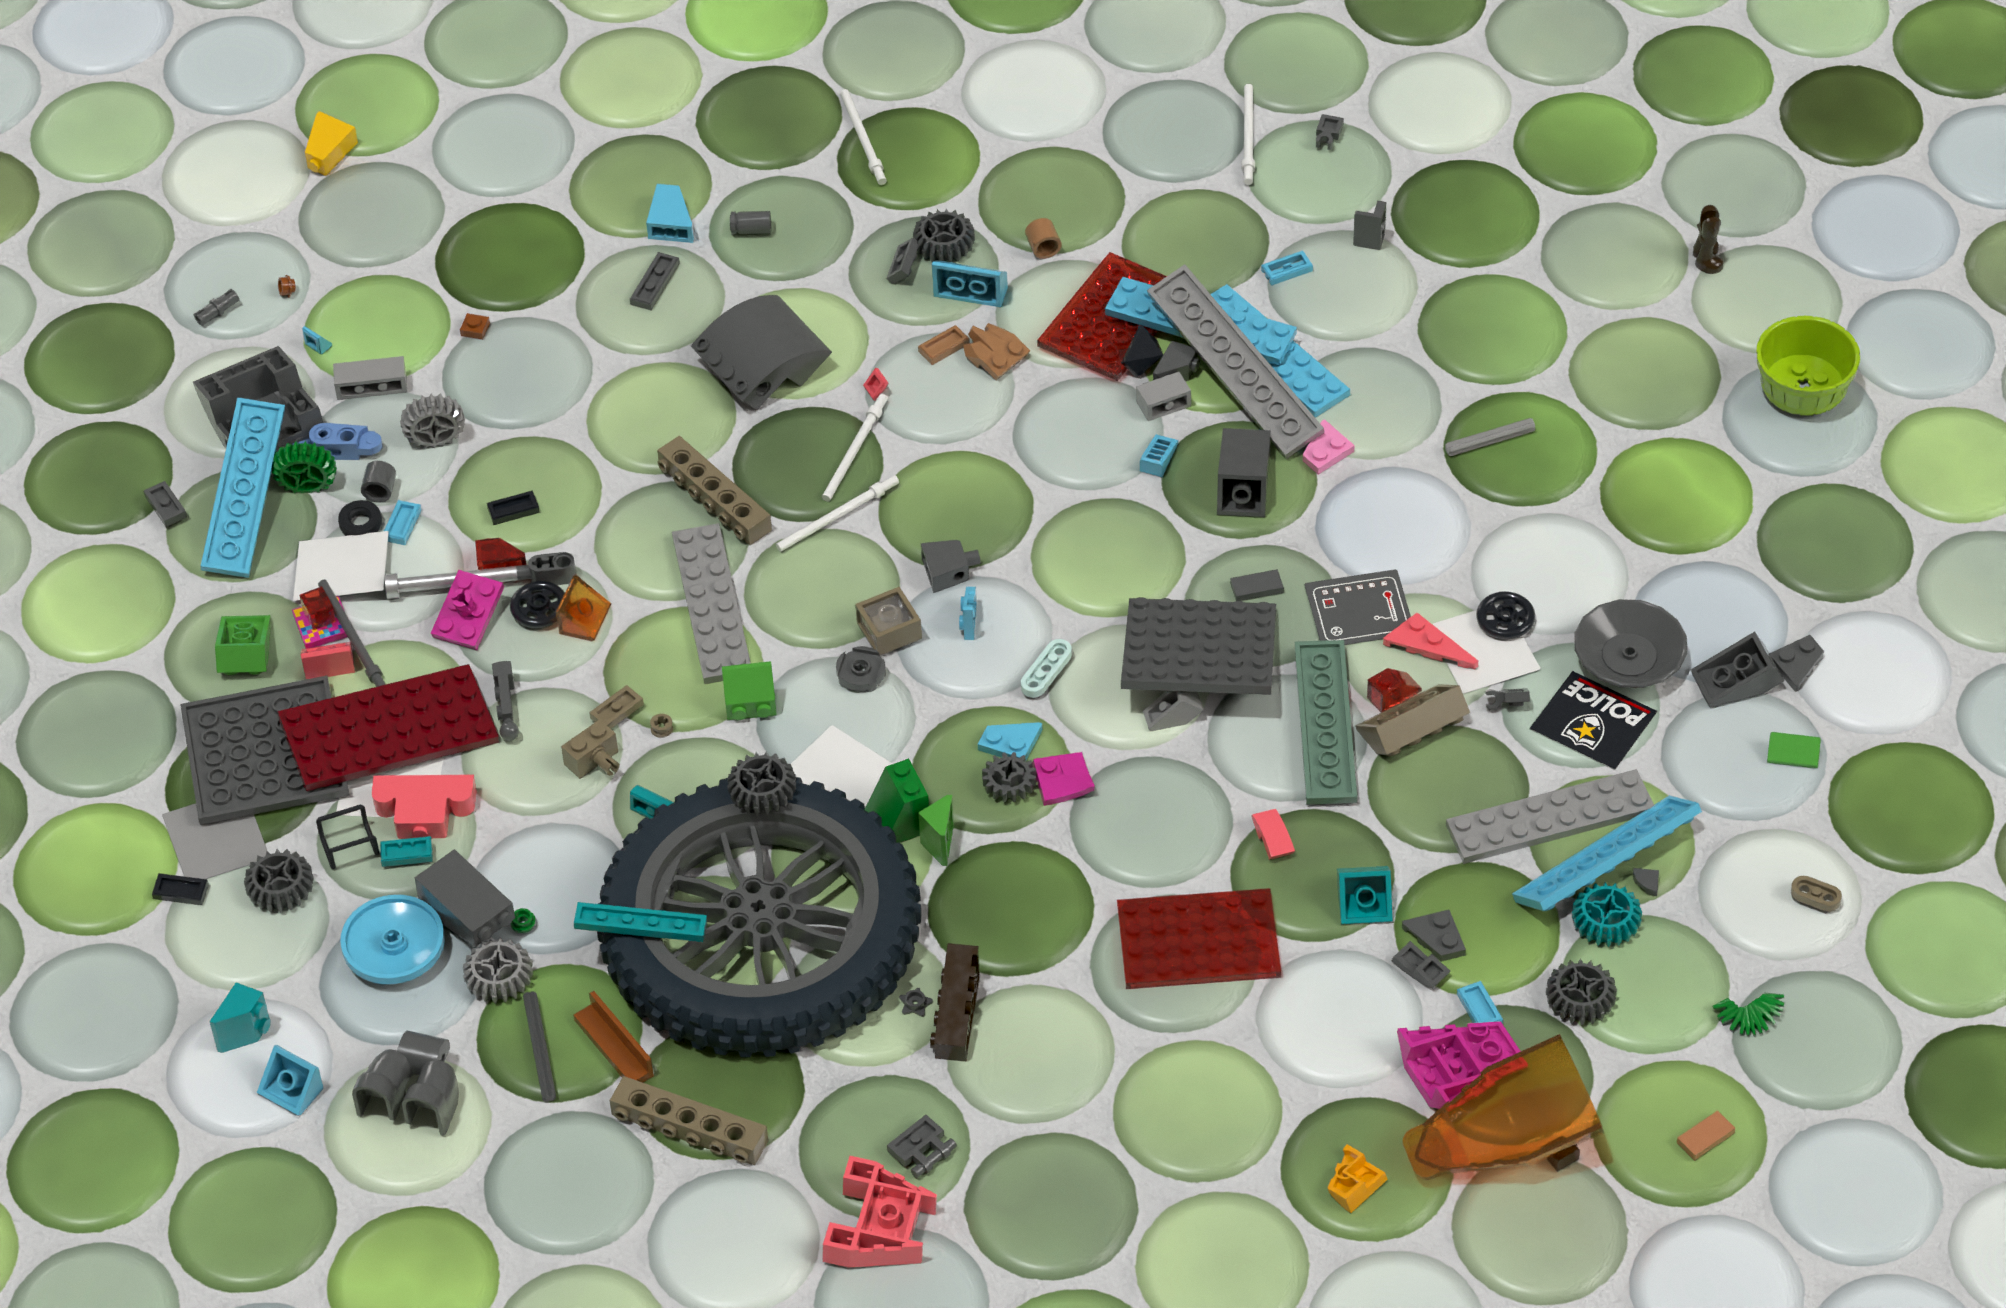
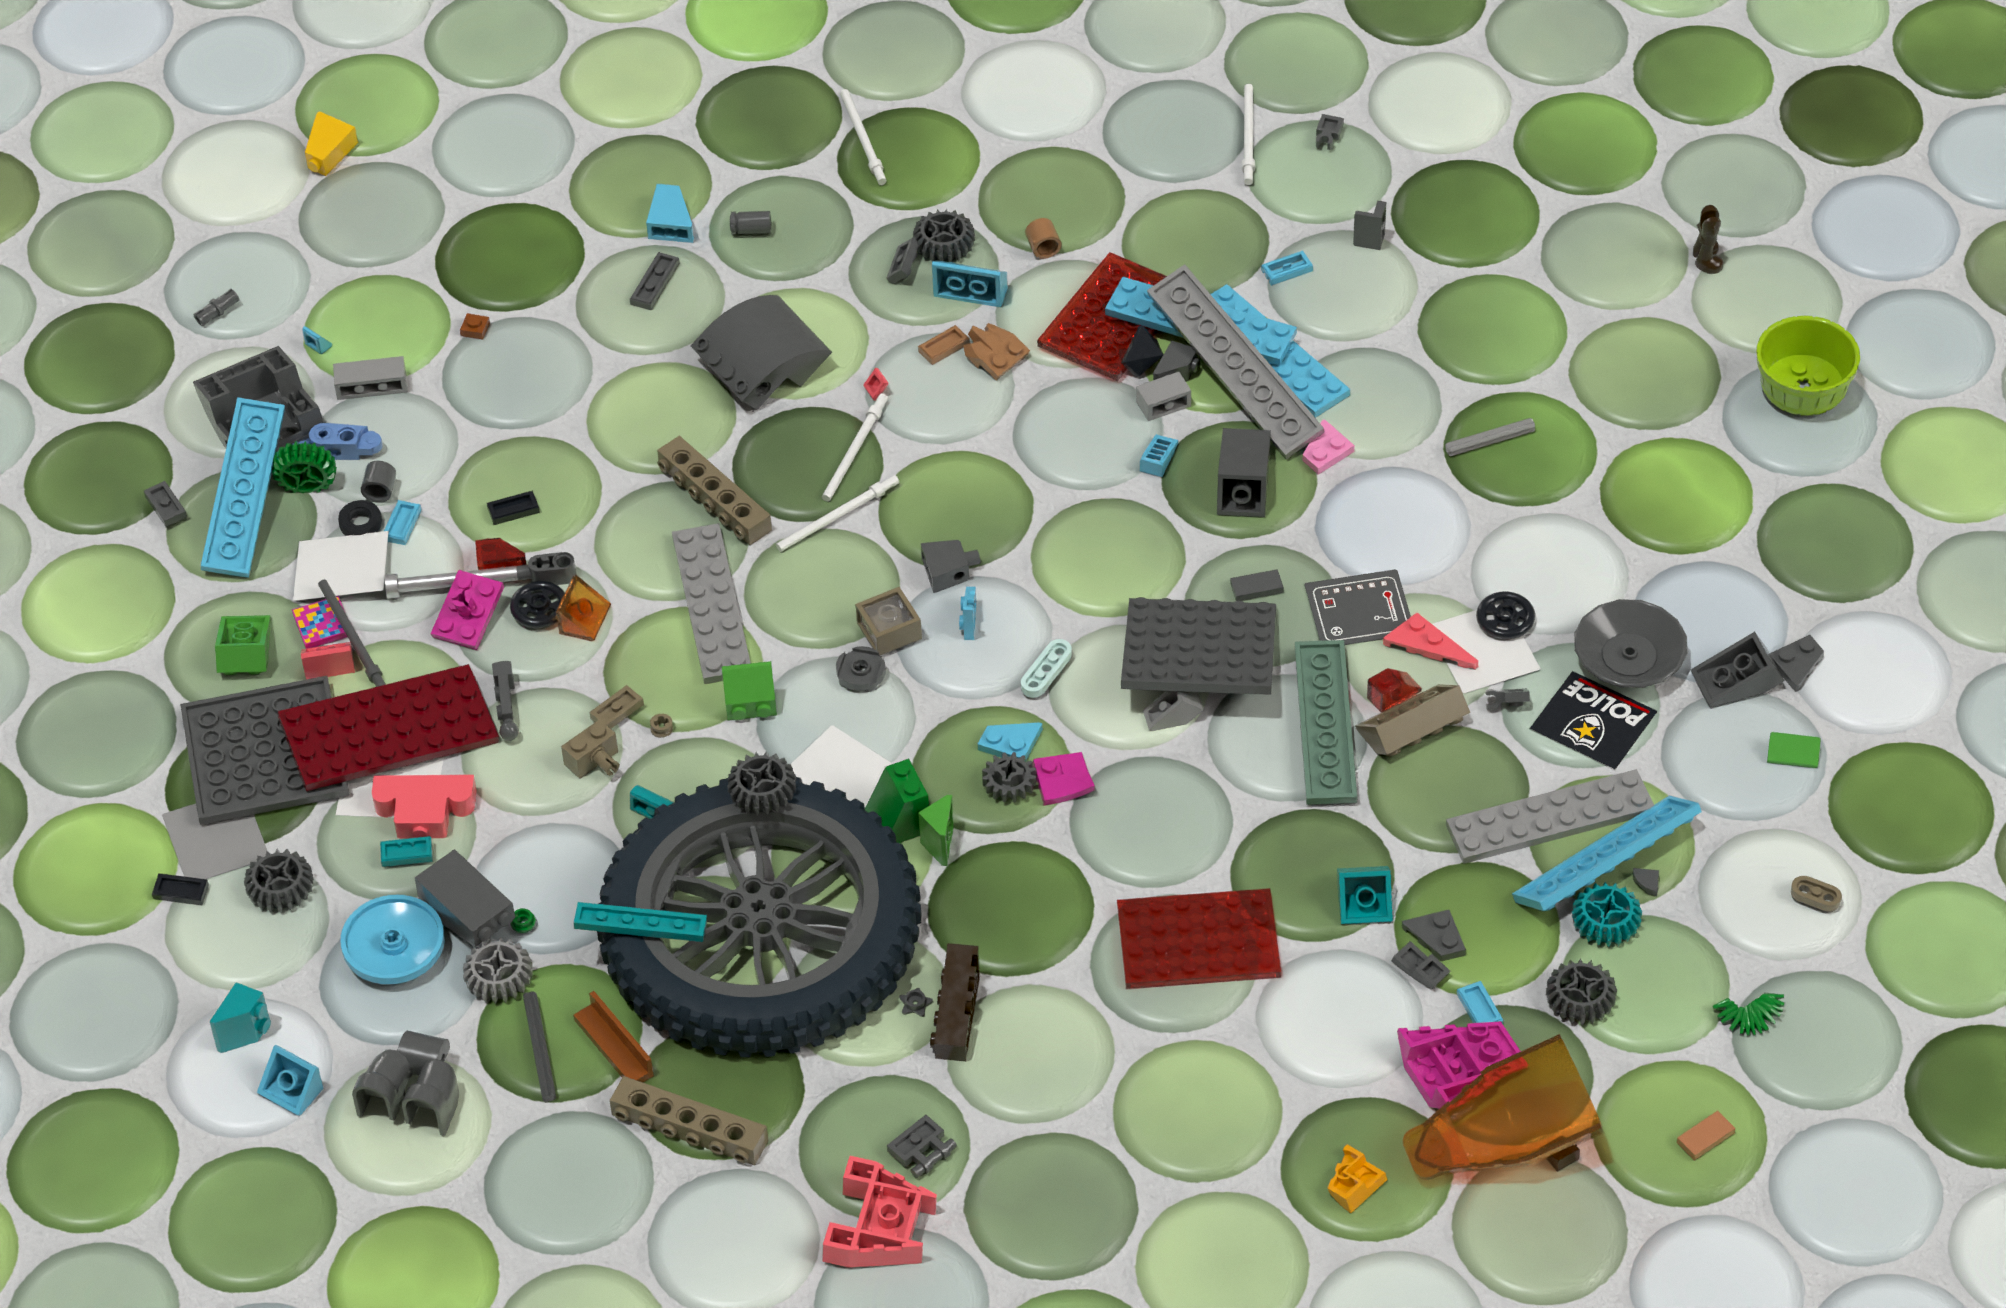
dark orange plate [278,275,296,298] -> none
clear red brick [299,586,336,630] -> none
black piece [316,804,379,869] -> none
light grey gear [400,393,465,448] -> none
coral slope [1251,809,1295,860] -> none

